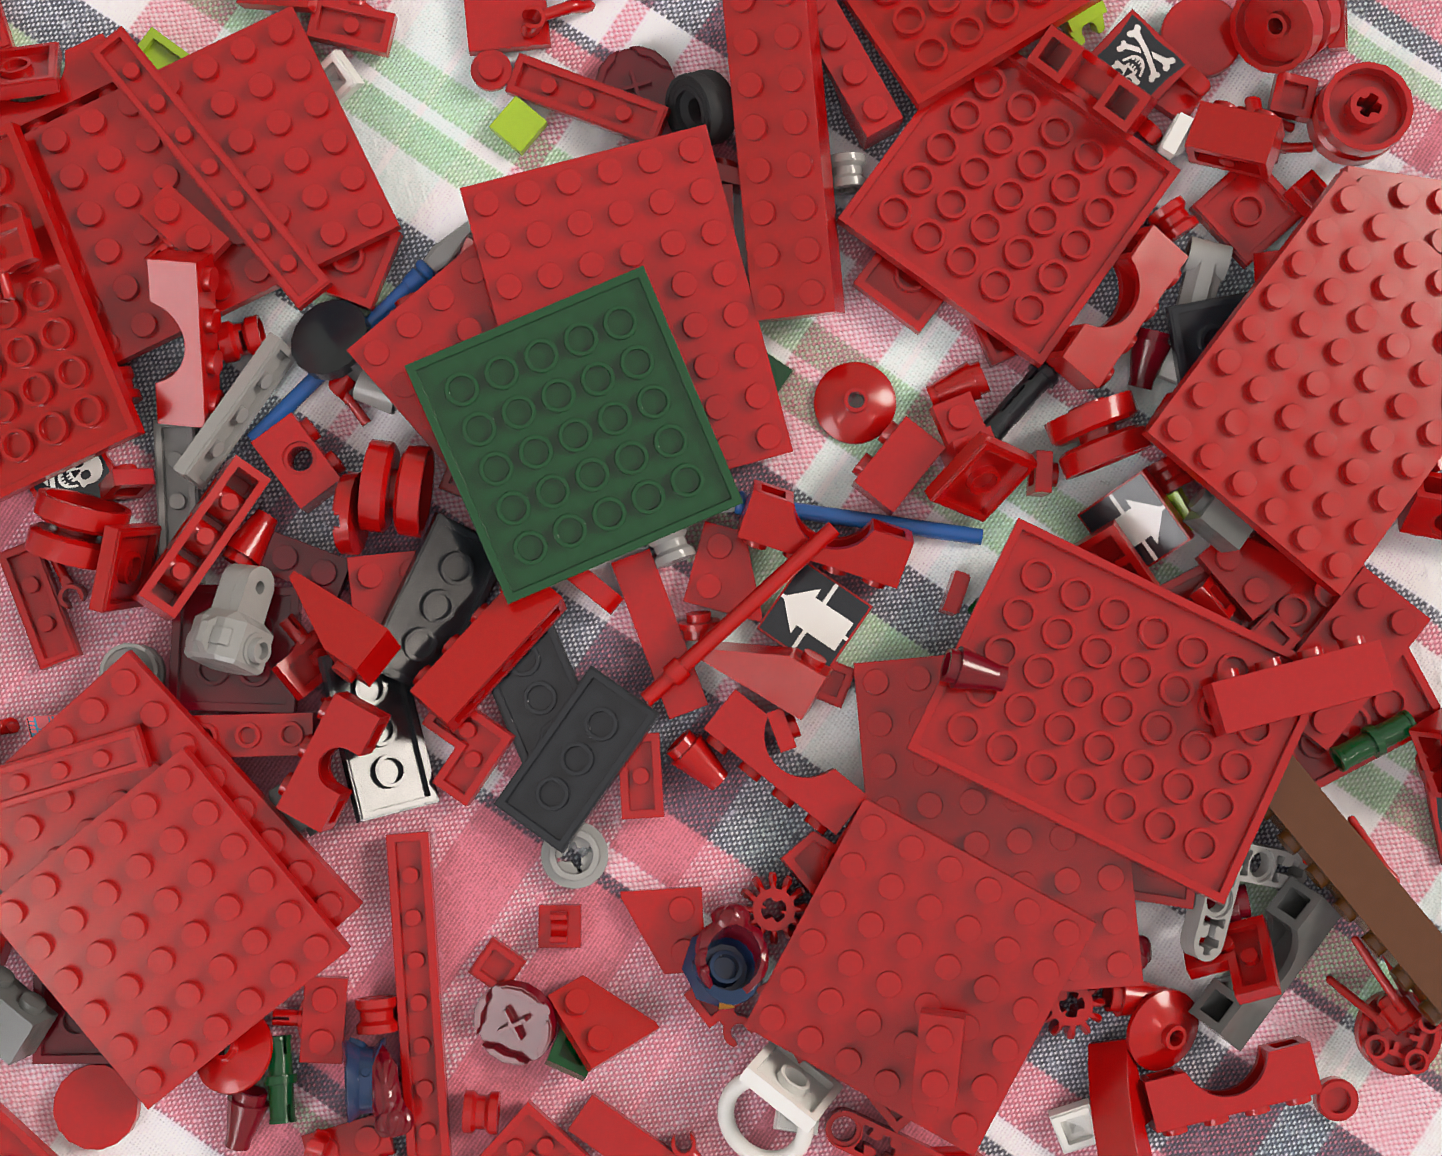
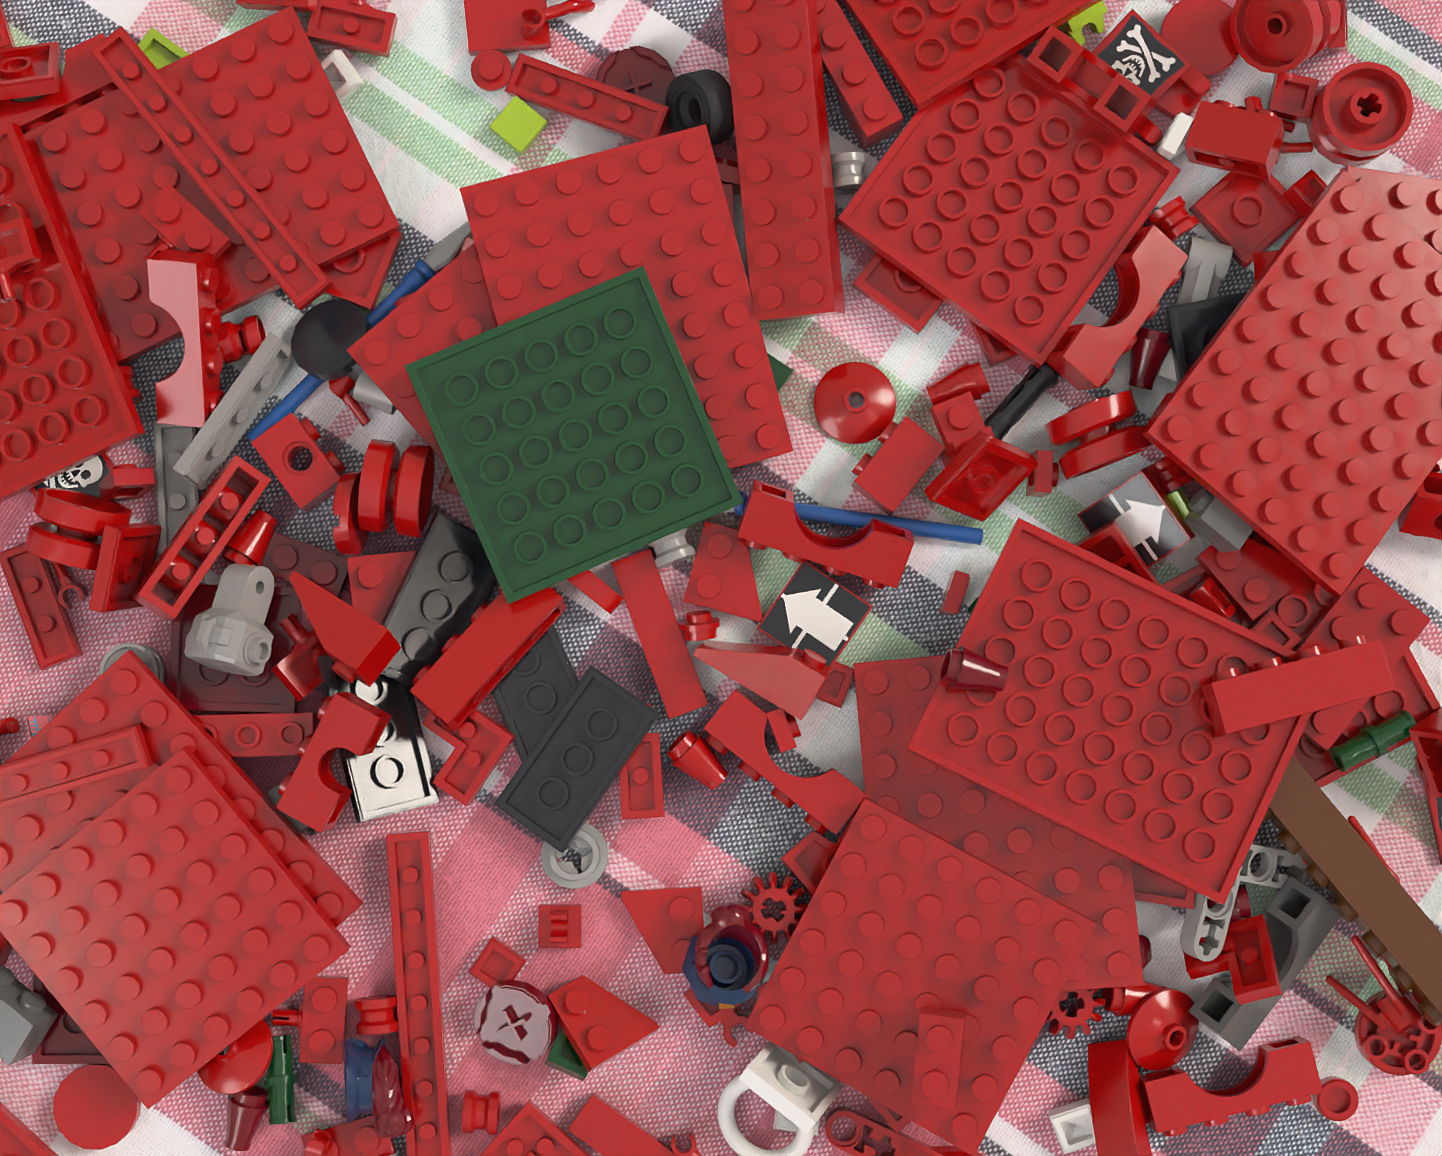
red bar [640,522,840,706] -> none

